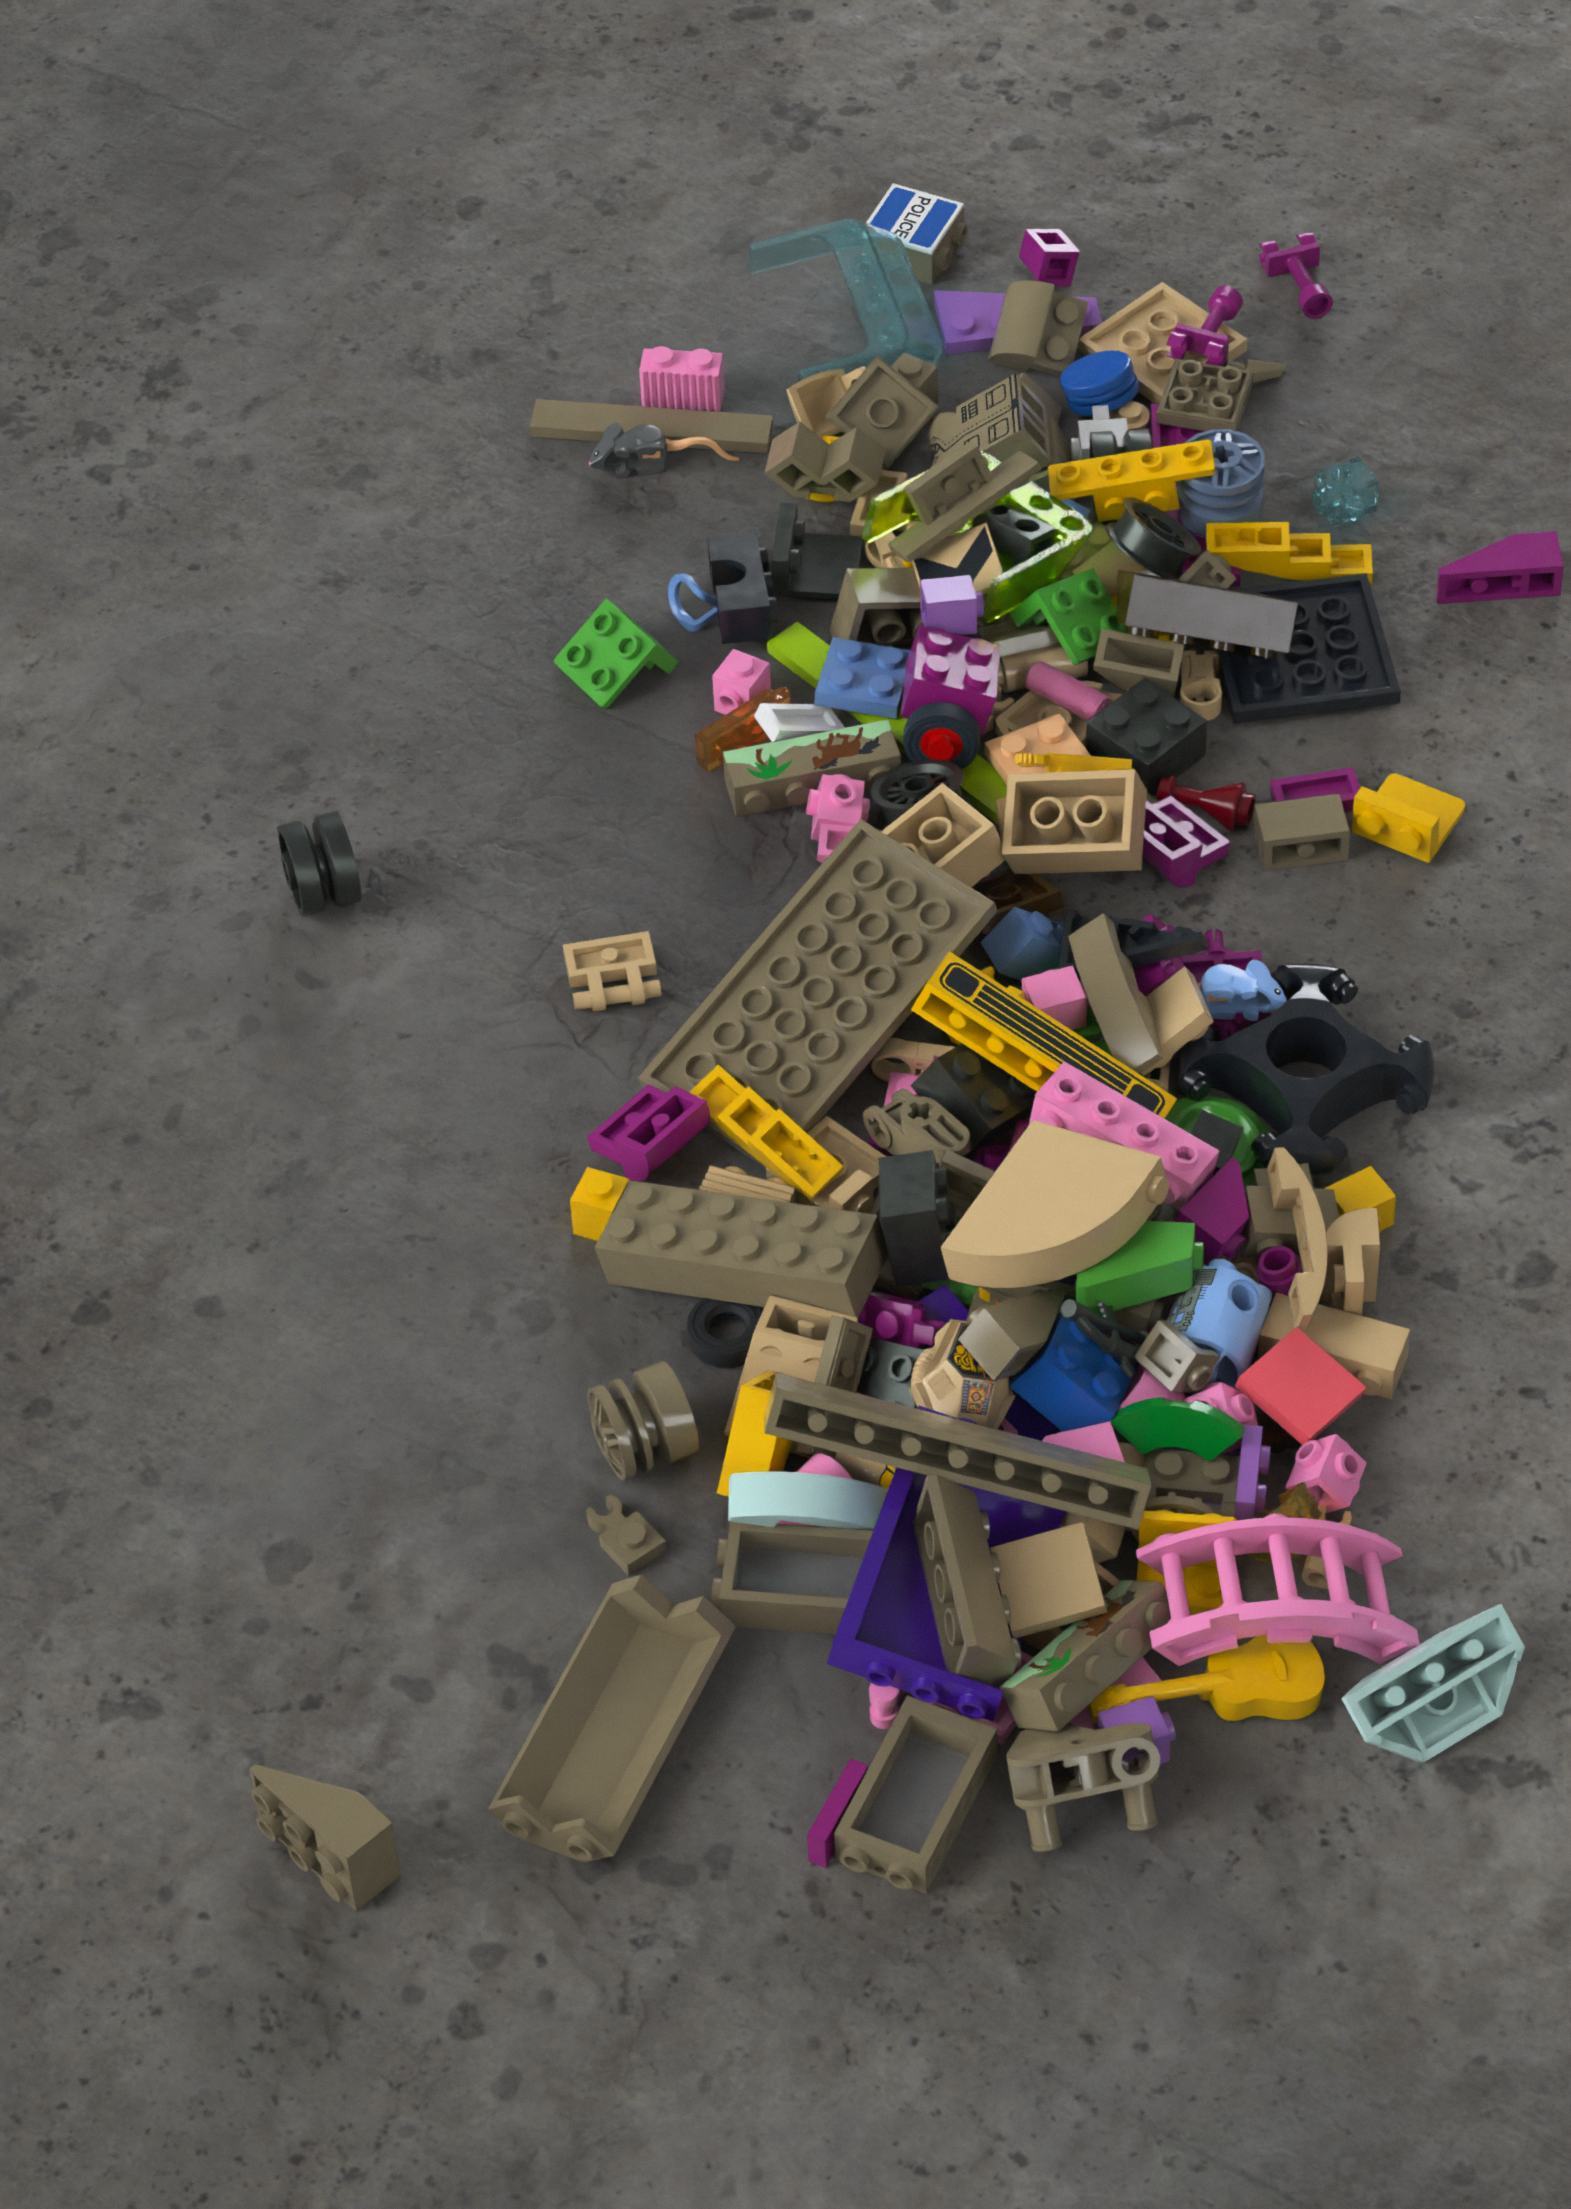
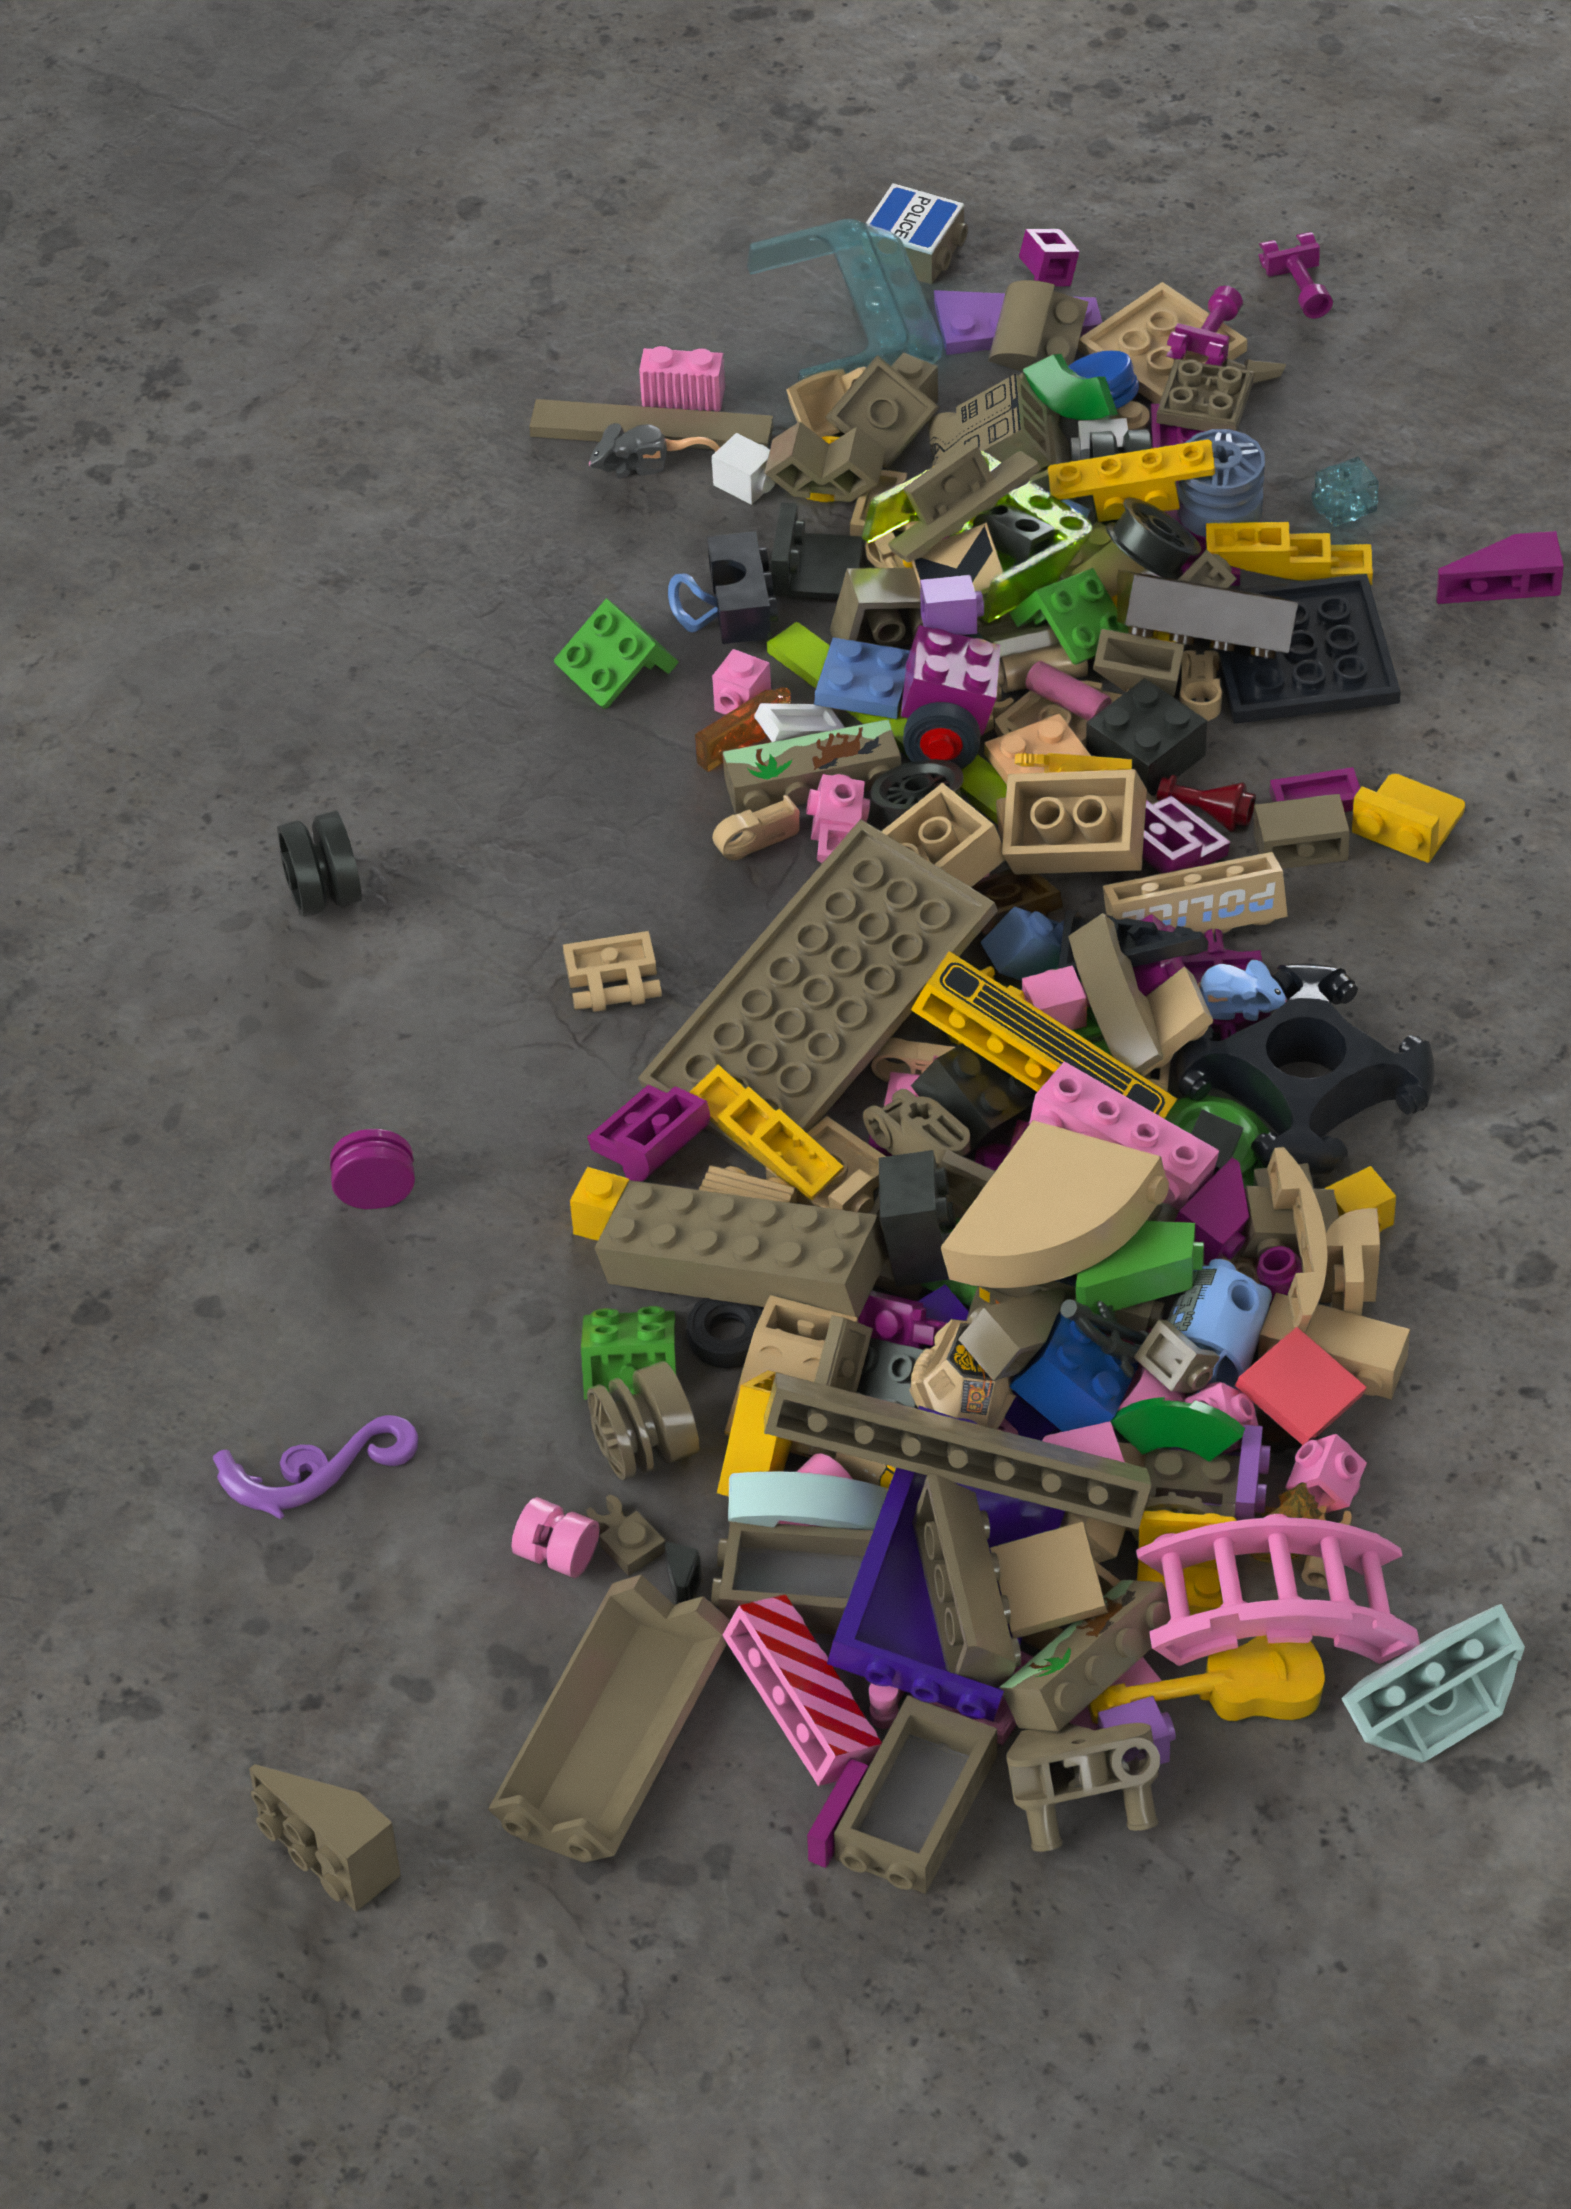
none -> medium lavender plant [213,1415,418,1519]
none -> magenta head [330,1129,415,1209]
none -> bright pink wheel [511,1497,600,1579]
none -> bright green bracket [581,1306,676,1400]
none -> pearl dark grey slope [665,1542,702,1604]
none -> white brick [712,433,776,505]
none -> tan piece [712,795,800,860]
none -> bright pink brick [722,1594,882,1786]
none -> green tile [1023,354,1118,420]
none -> tan brick [1103,852,1288,934]

